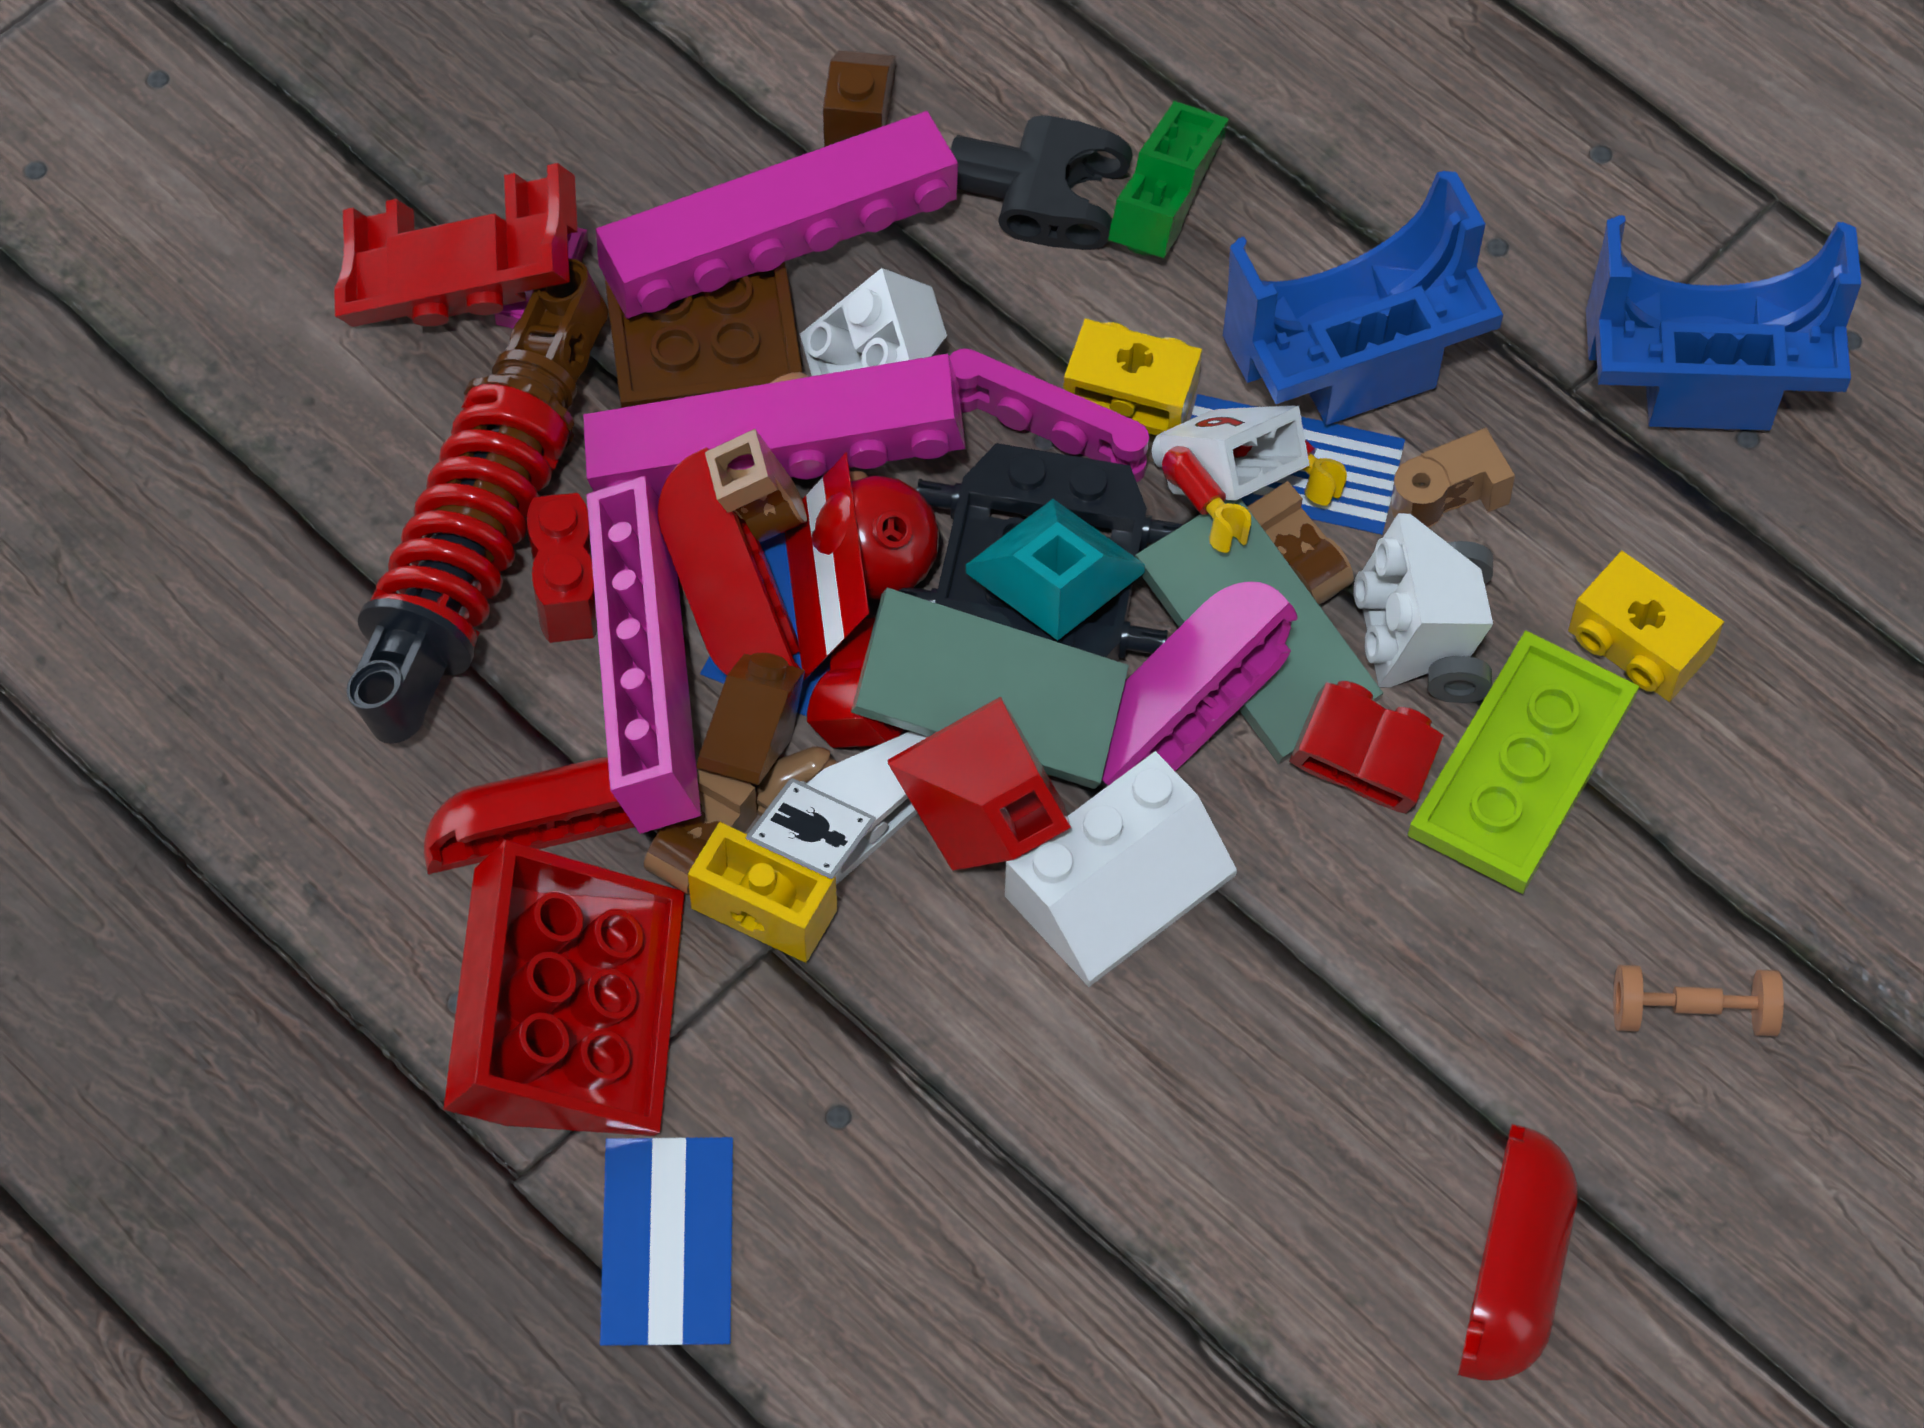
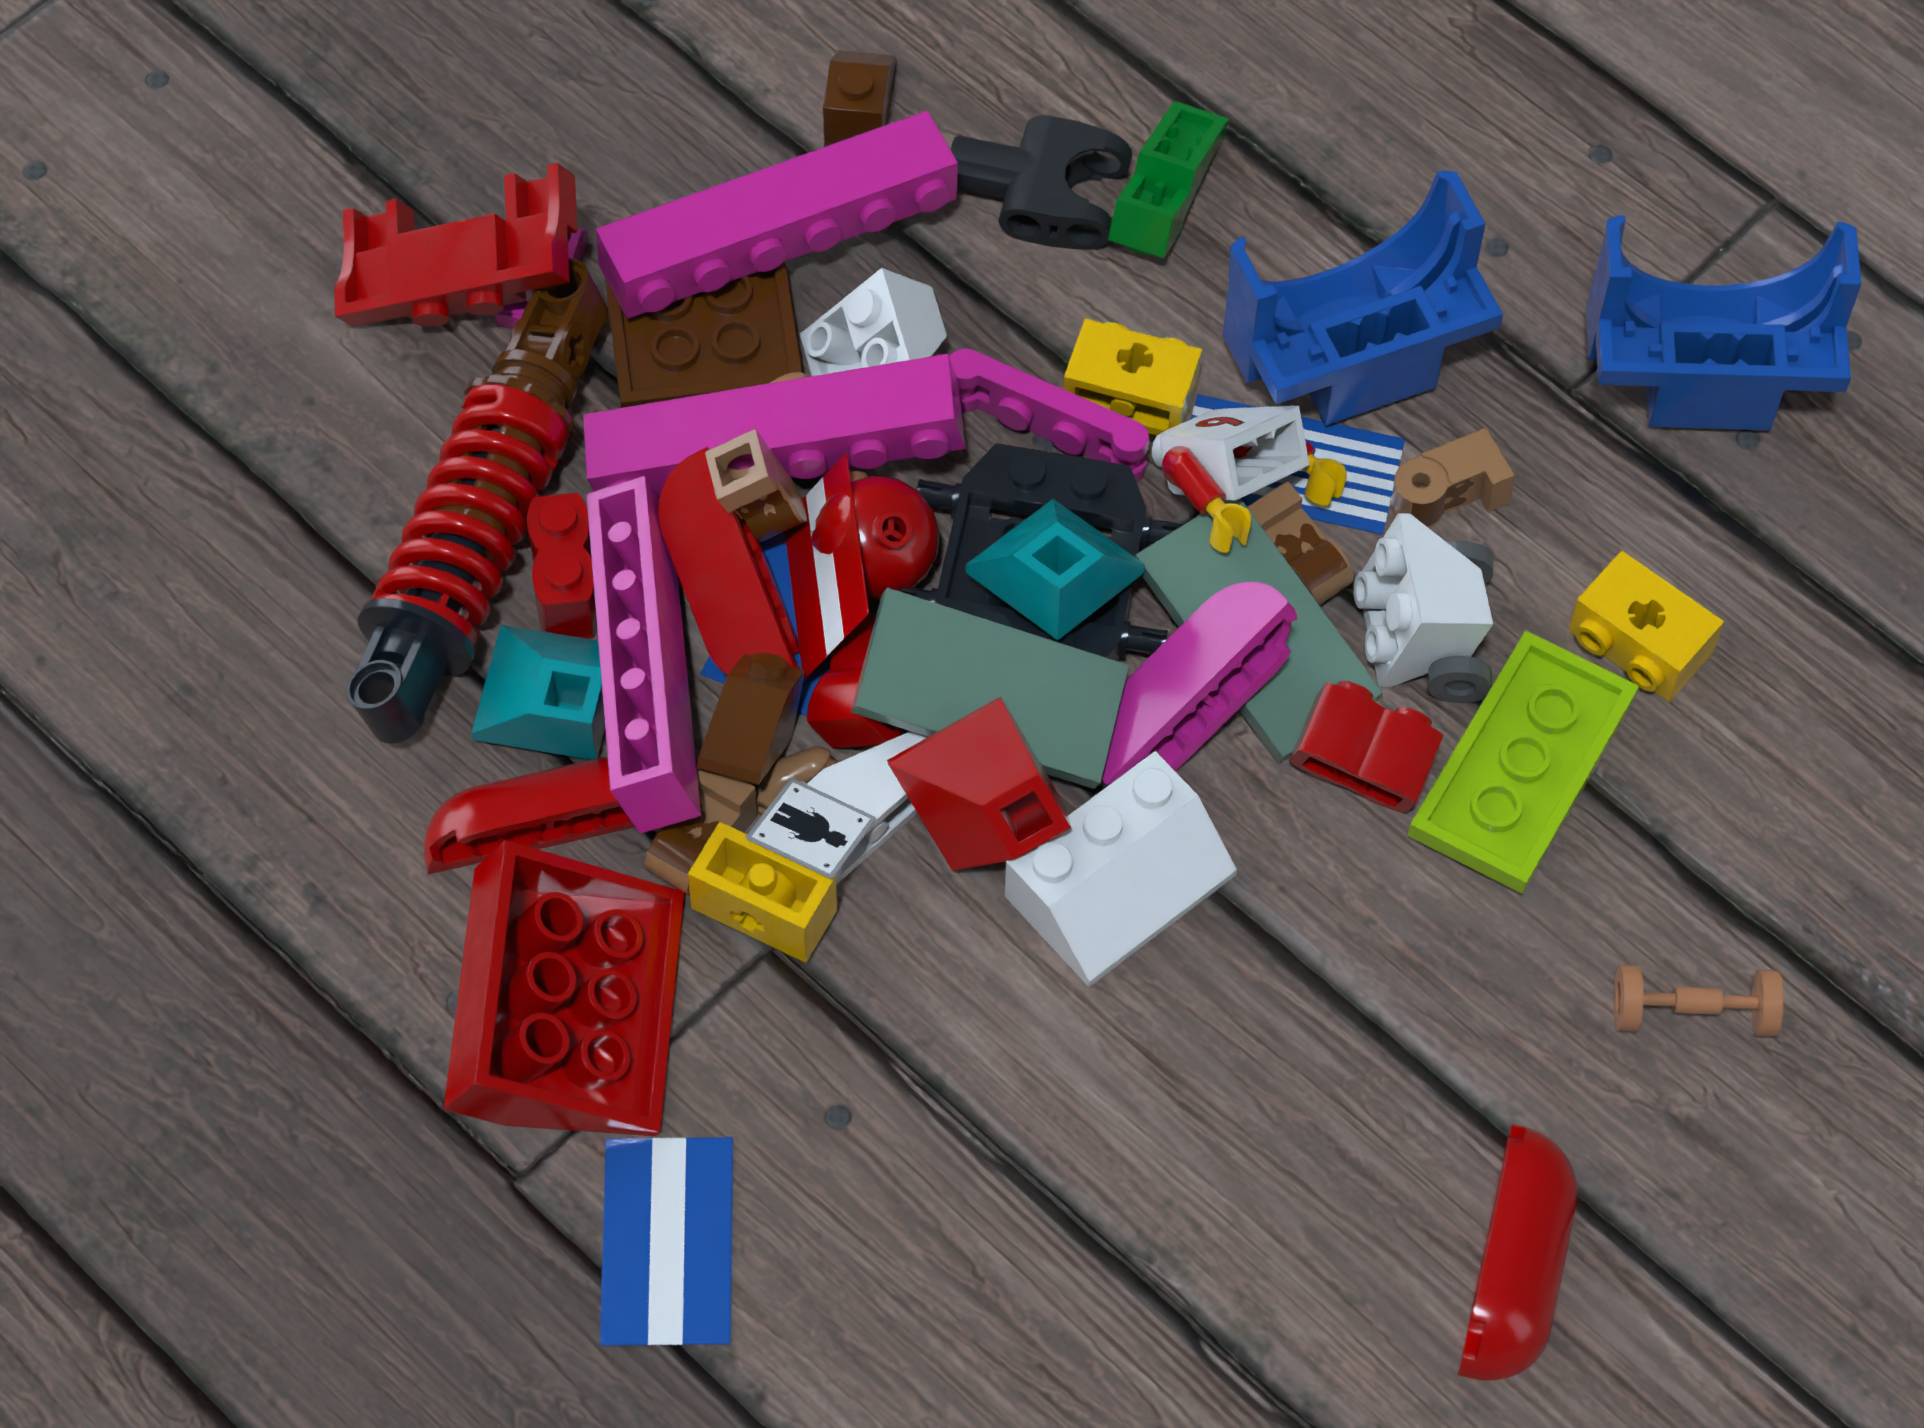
none -> teal slope [471,625,605,760]

